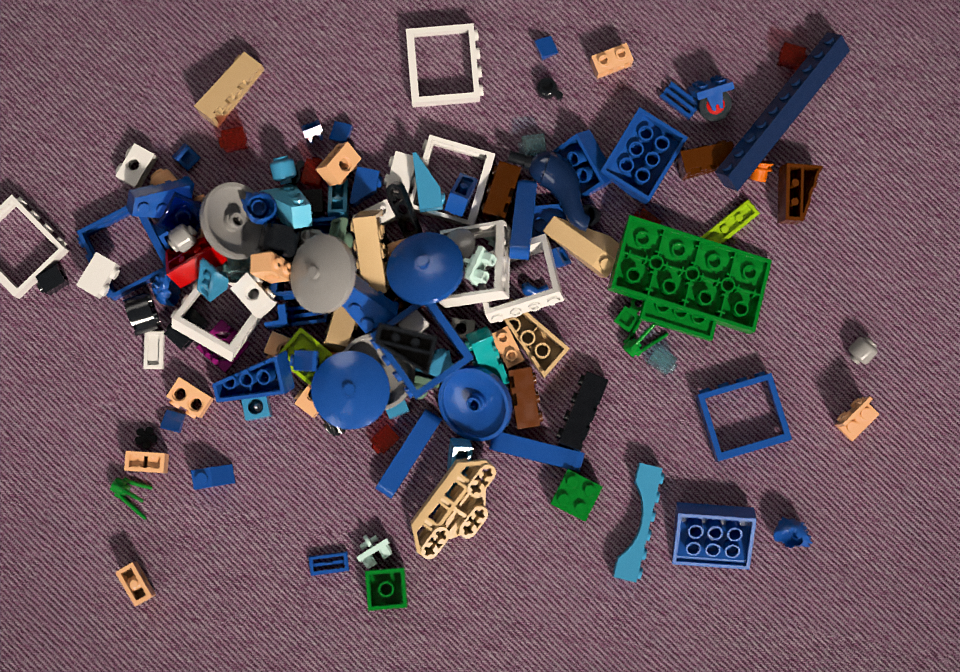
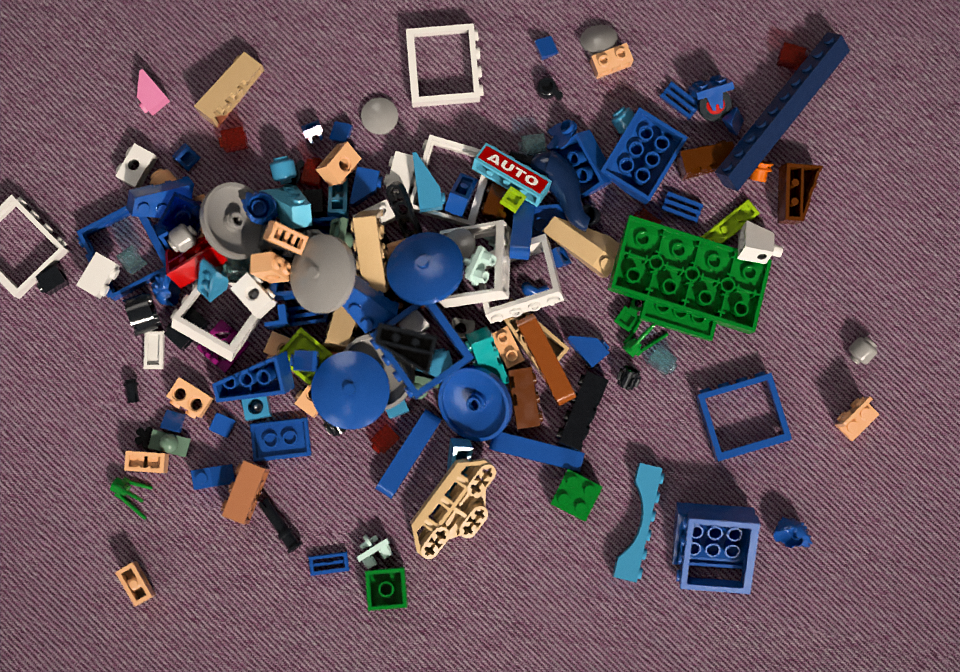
none -> clear light blue brick [116,245,148,275]
none -> black pin [123,379,140,403]
none -> bright pink slope [137,69,170,116]
none -> sand green tile [148,429,191,457]
none -> blue slope [209,412,236,438]
none -> nougat brick [221,460,270,524]
none -> blue tile [250,417,312,462]
none -> black pin [258,498,303,553]
none -> light nougat slope [263,221,309,255]
none -> light grey dish [361,97,398,135]
none -> brick [472,143,552,207]
none -> lime plate [499,186,527,213]
none -> dark orange beam [515,313,576,406]
none -> blue plate [546,120,577,150]
none -> blue slope [566,336,610,369]
none -> light grey dish [580,24,617,56]
none -> dark azure head [611,106,635,135]
none -> black gear [616,365,641,390]
none -> blue tile [661,191,704,223]
none -> blue window [676,510,760,594]
none -> blue slope [722,107,744,136]
none -> white torso [737,221,783,264]

